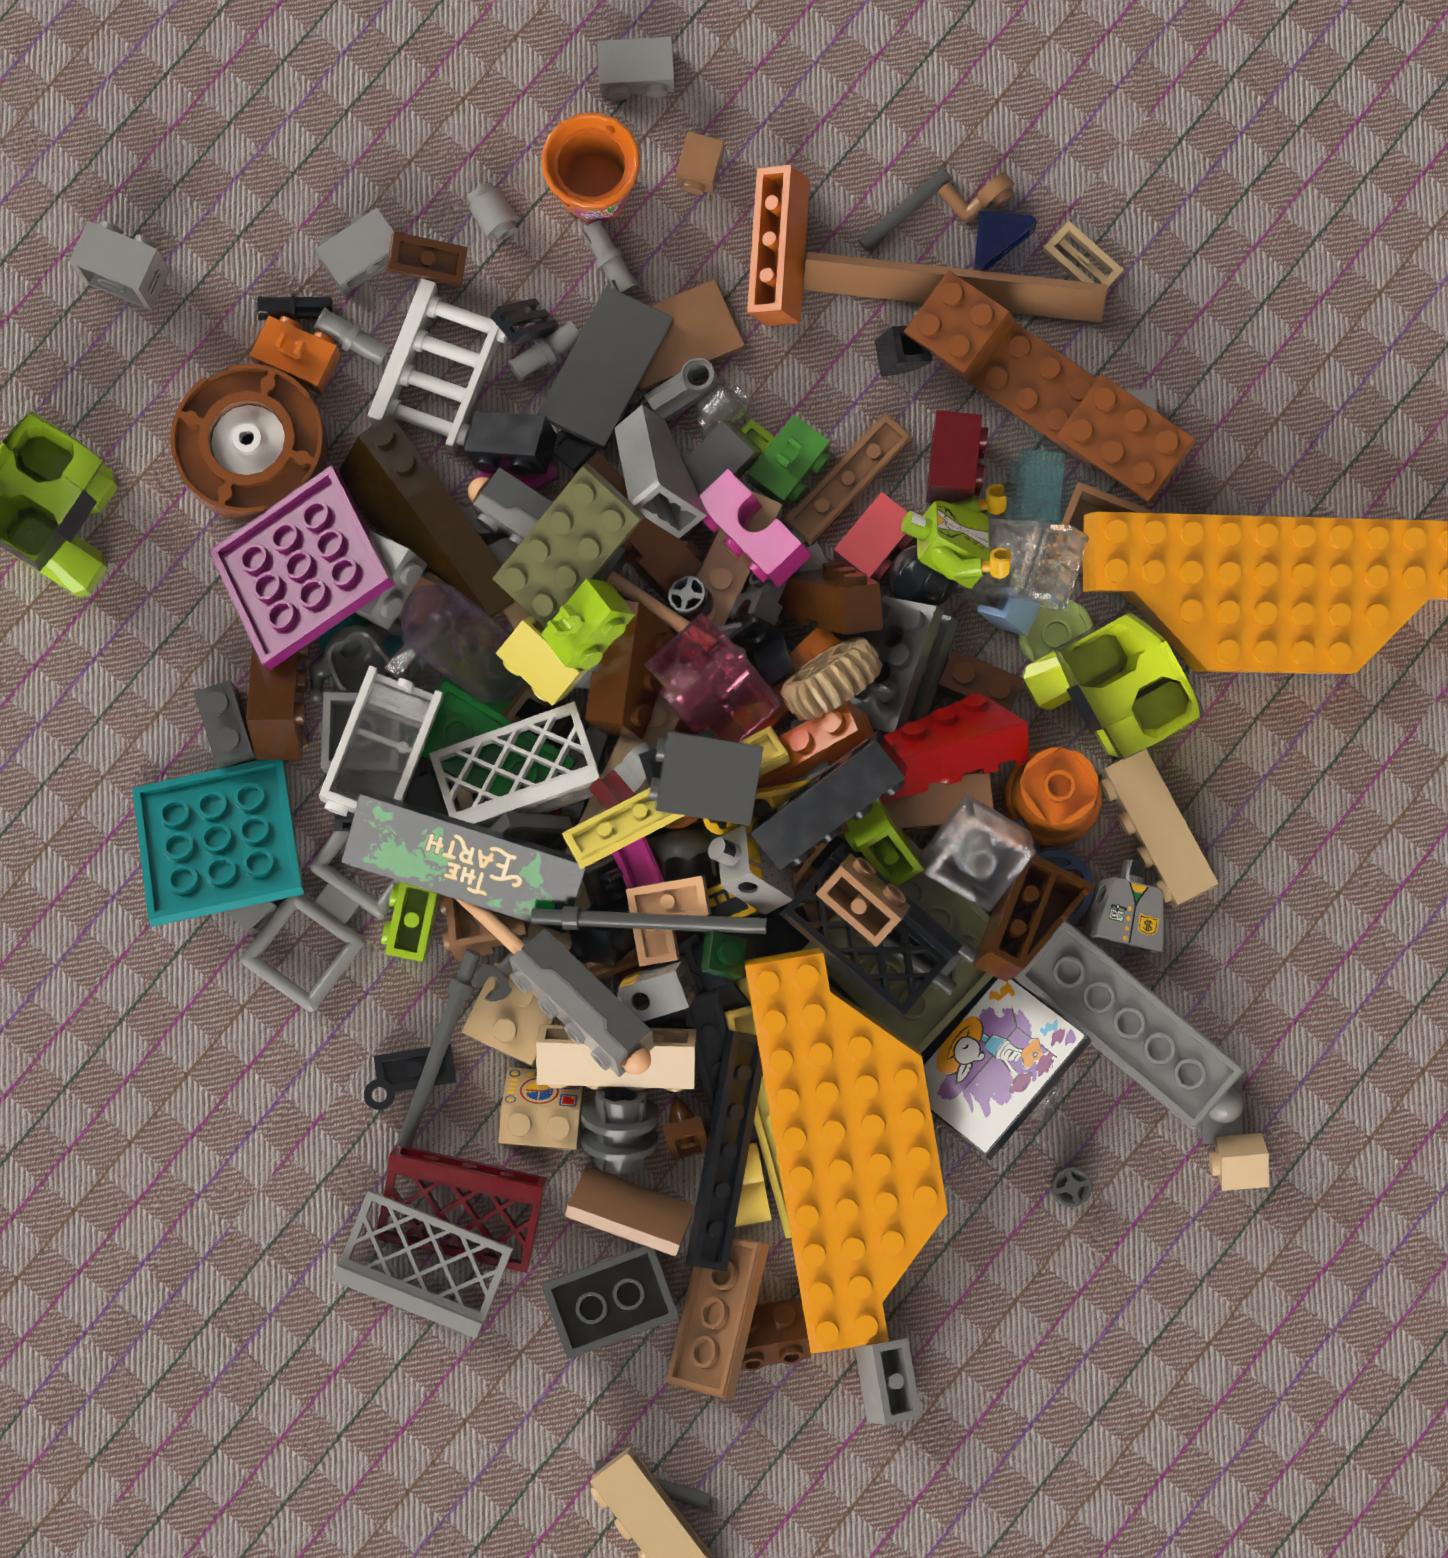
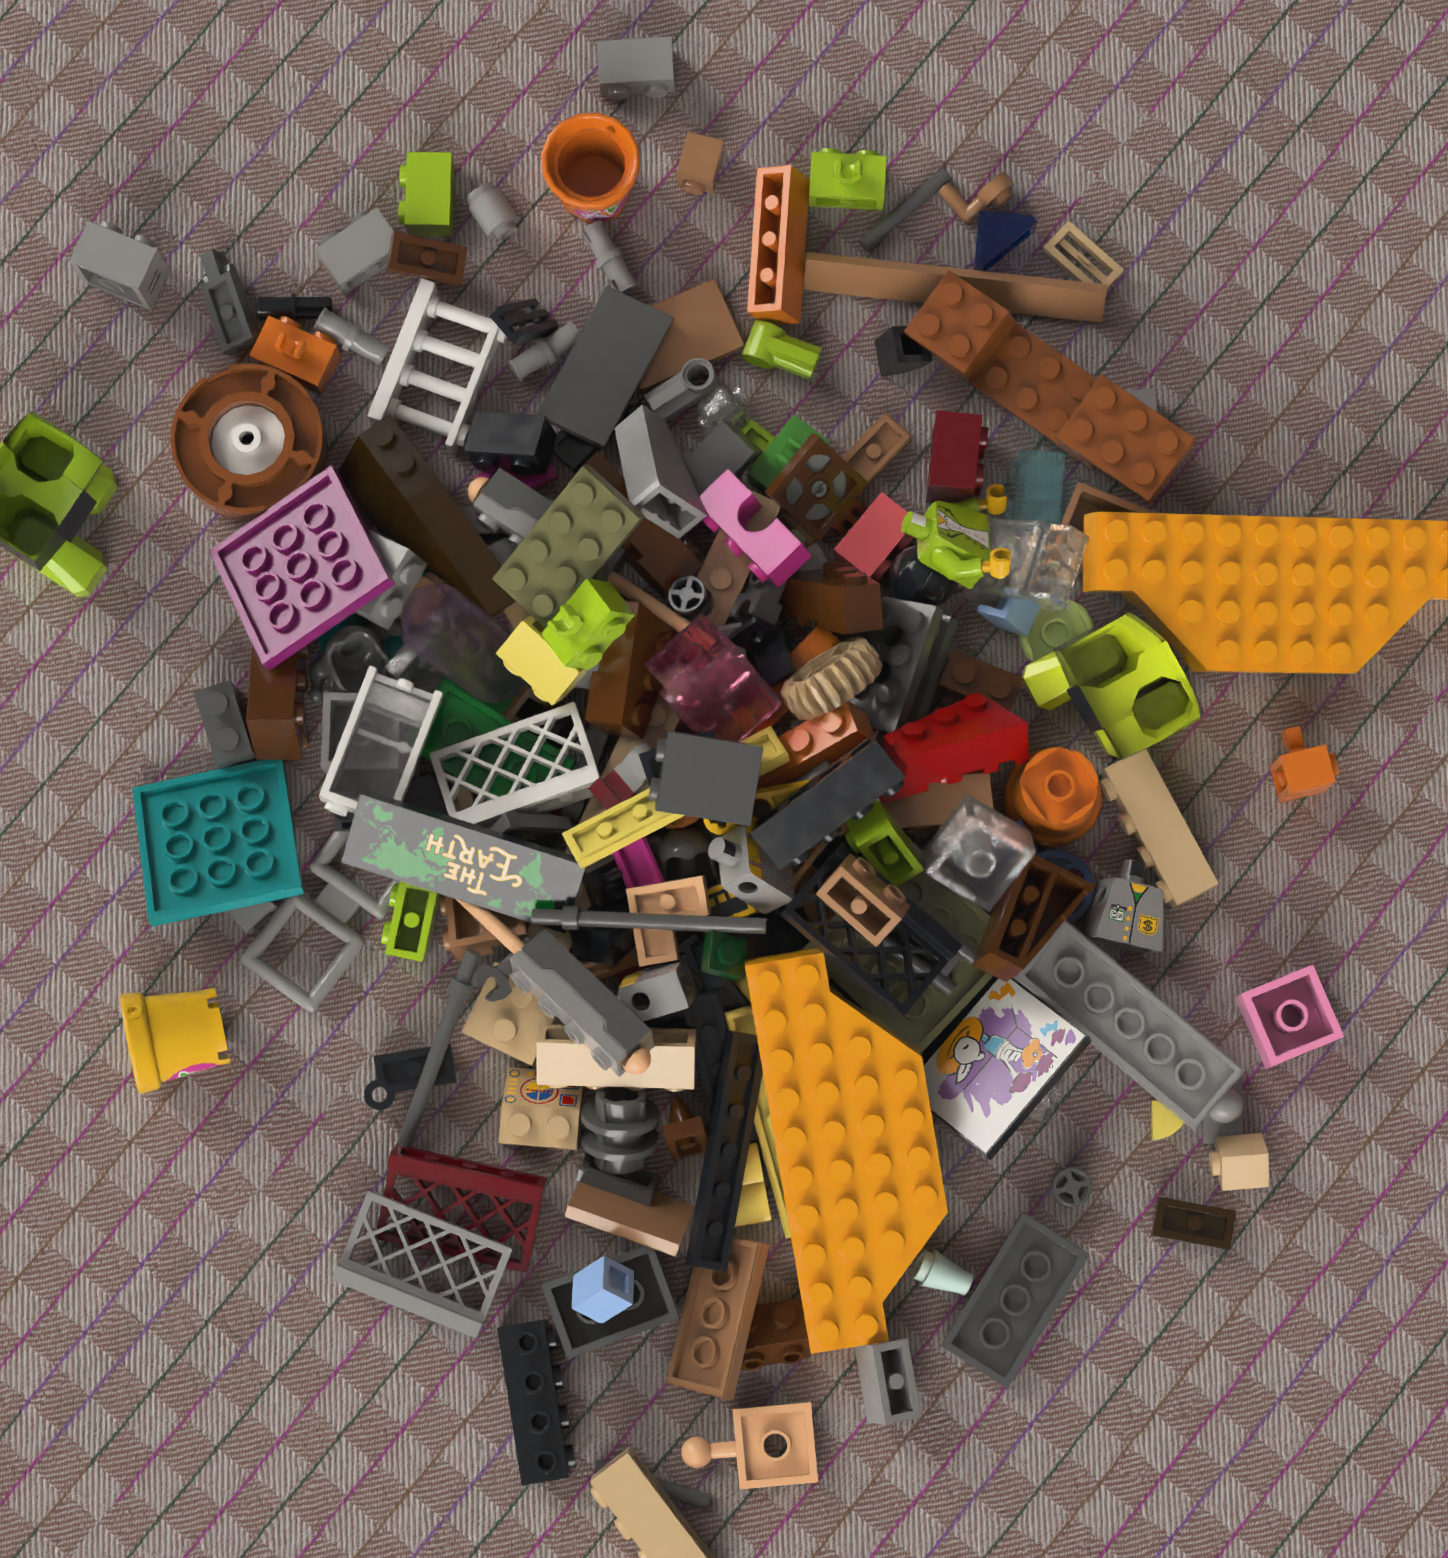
none -> yellow piece [120,988,230,1094]
none -> dark grey hinge [200,249,259,356]
none -> lime brick [398,152,455,236]
none -> black brick [497,1319,577,1486]
none -> light blue panel [572,1256,634,1323]
none -> dark grey tile [575,1153,661,1206]
none -> light nougat plate [681,1402,818,1489]
none -> lime piece [741,320,822,380]
none -> reddish brown piece [764,433,868,541]
none -> lime brick [809,148,887,211]
none -> light aqua cone [912,1249,973,1296]
none -> dark grey plate [940,1212,1090,1389]
none -> light yellow tile [1151,1100,1184,1140]
none -> dark brown plate [1151,1197,1236,1250]
none -> bright pink brick [1235,965,1344,1069]
none -> orange brick [1270,726,1339,803]

